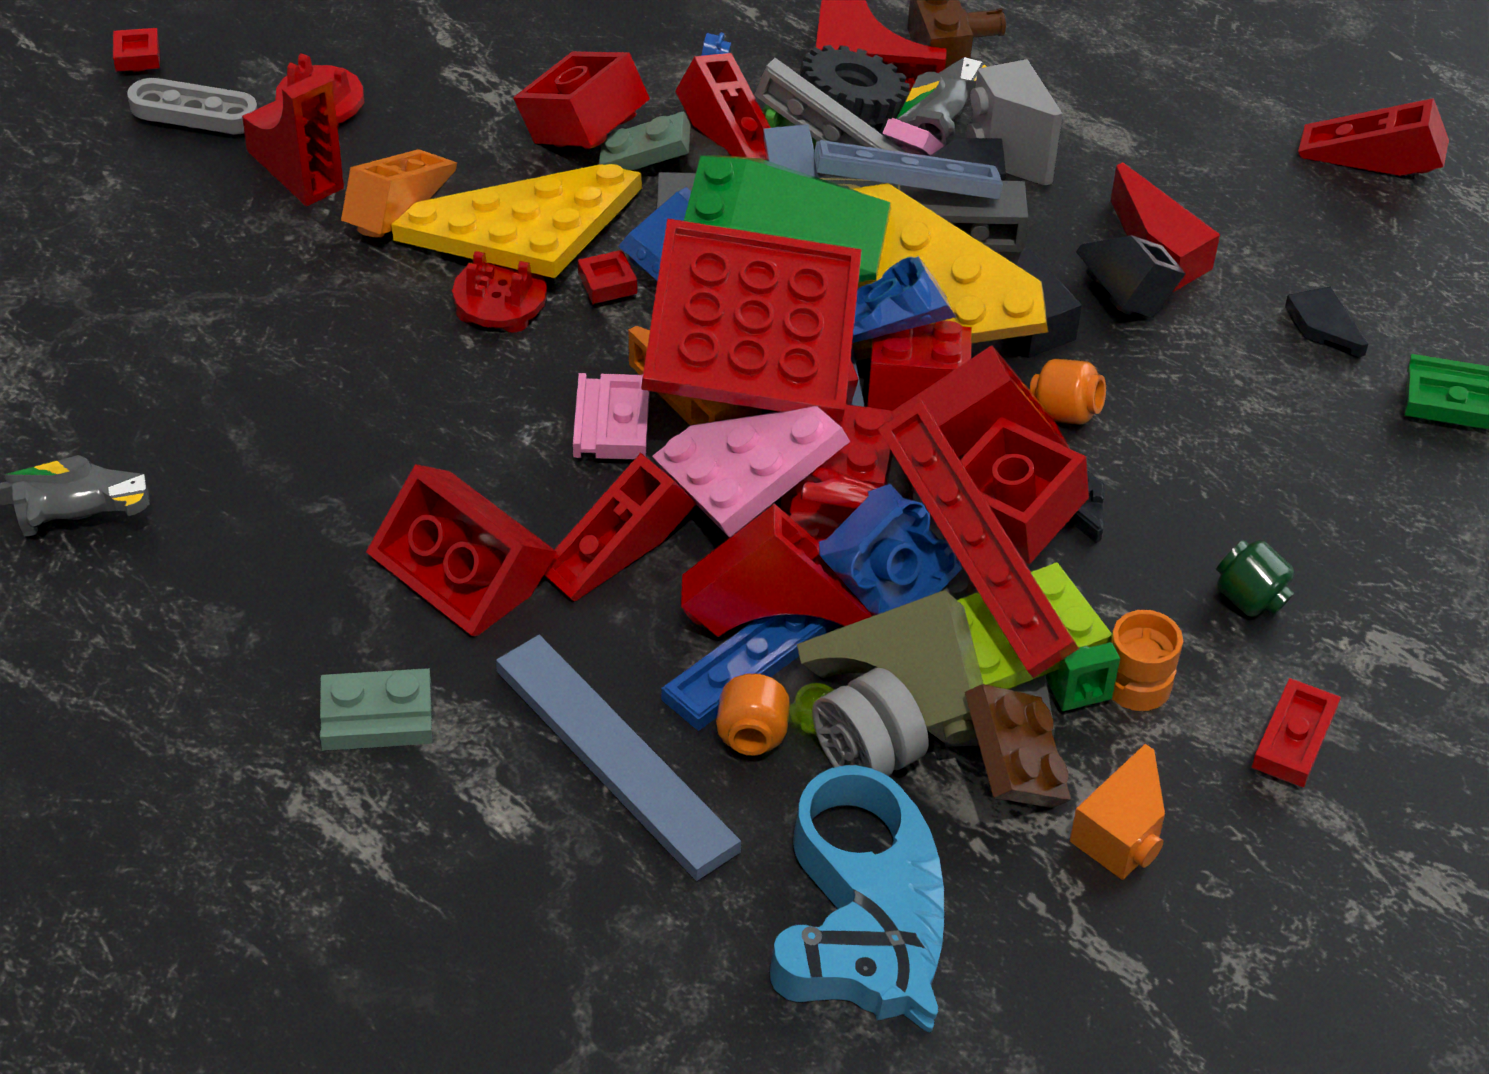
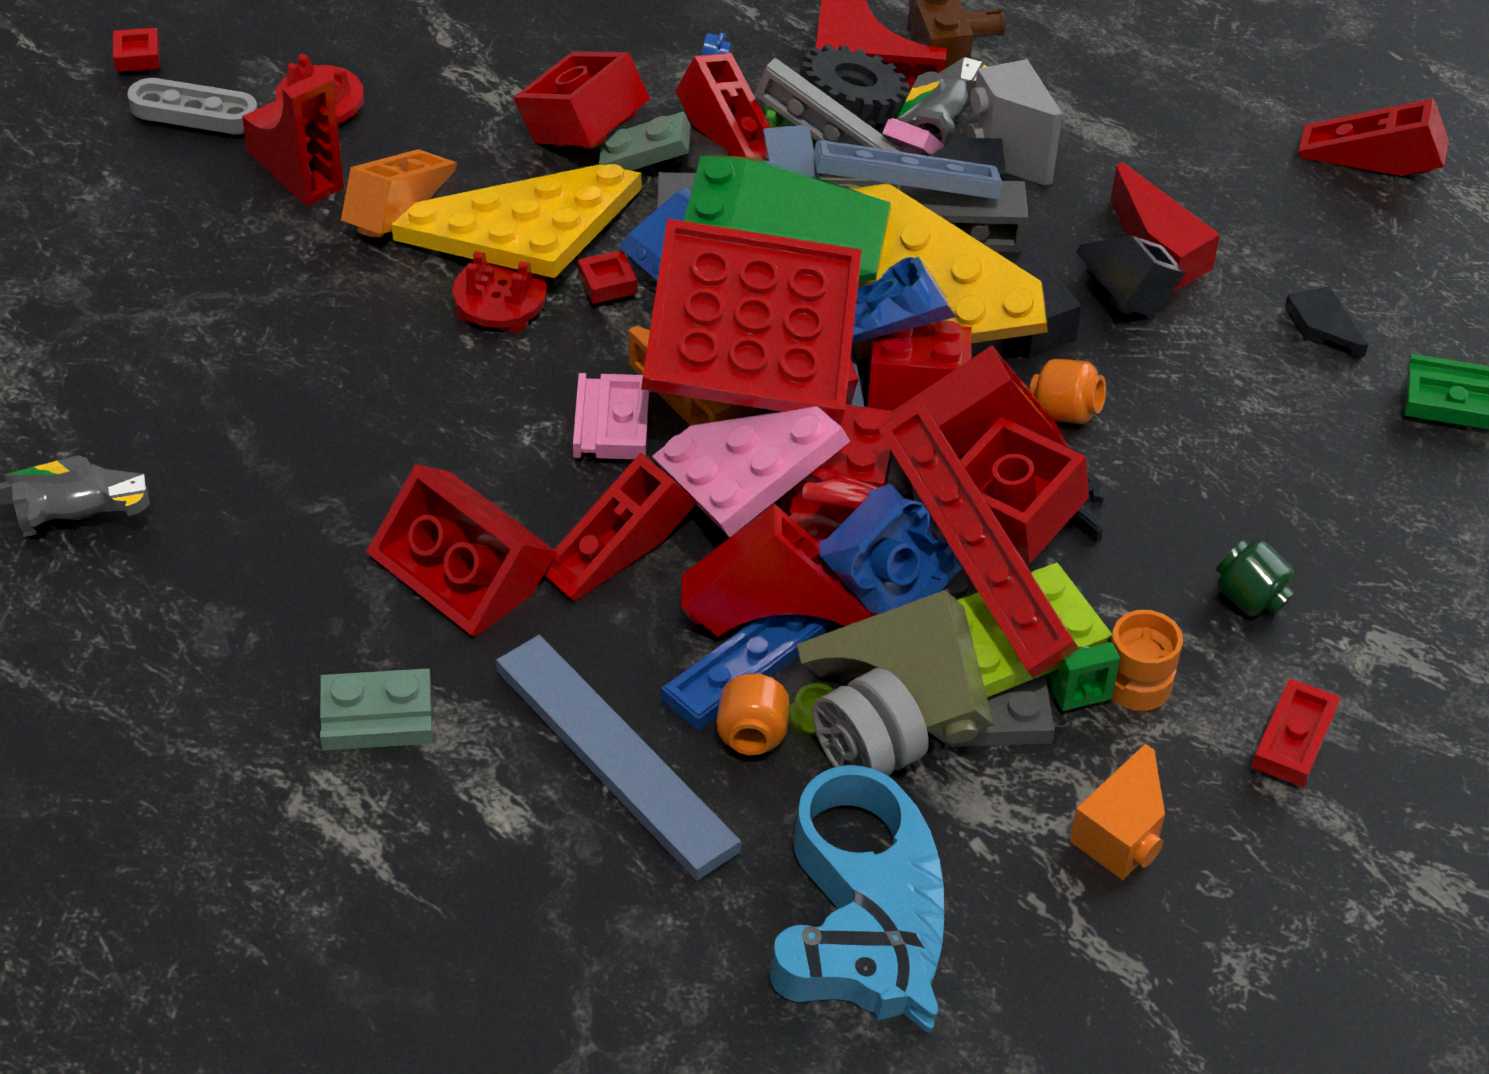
reddish brown plate [965,684,1071,808] -> none

